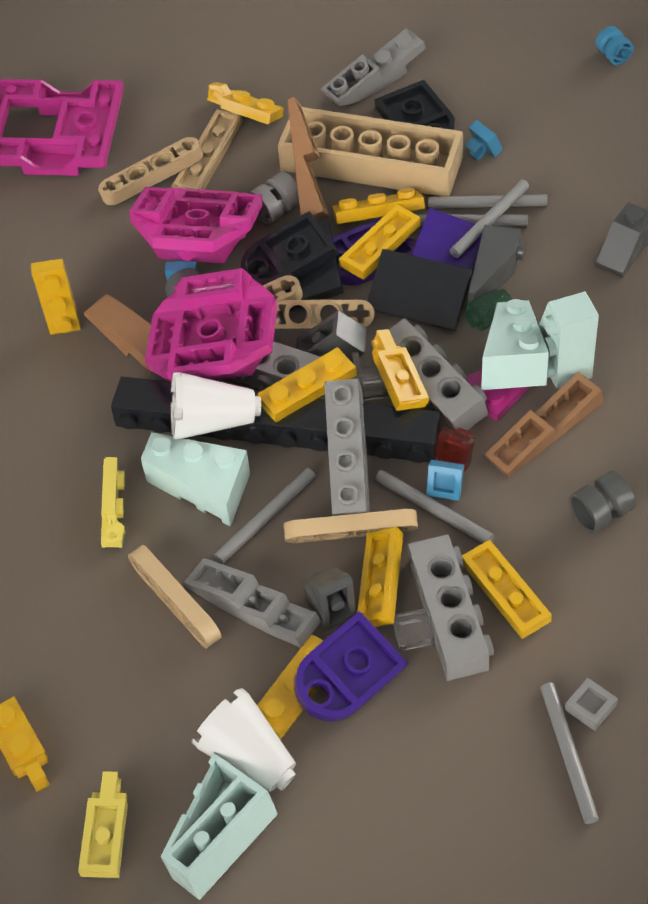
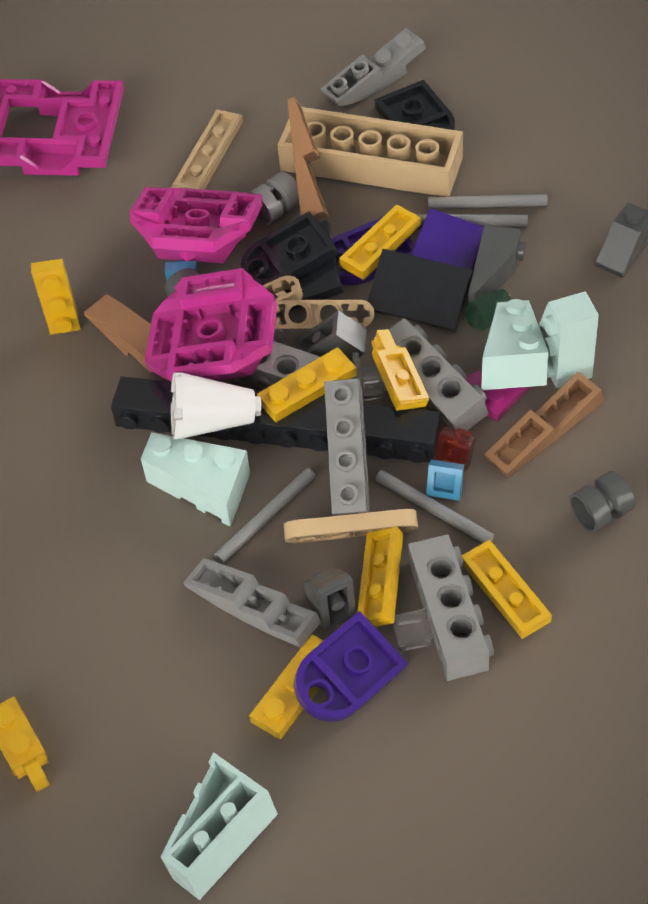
light yellow hinge [78,771,128,878] -> none
tan beam [98,137,203,205] -> none
light yellow hinge [101,457,125,548] -> none
tan beam [128,545,222,649] -> none
white cone [192,688,296,792] -> none
yellow hinge [207,82,284,124] -> none
yellow plate [332,188,425,225] -> none
light grey bar [450,179,529,258] -> none
dark azure tile [465,120,503,161] -> none
light grey bar [540,683,599,824] -> none
light grey plate [565,677,618,731] -> none
dark azure wheel [595,26,634,65] -> none

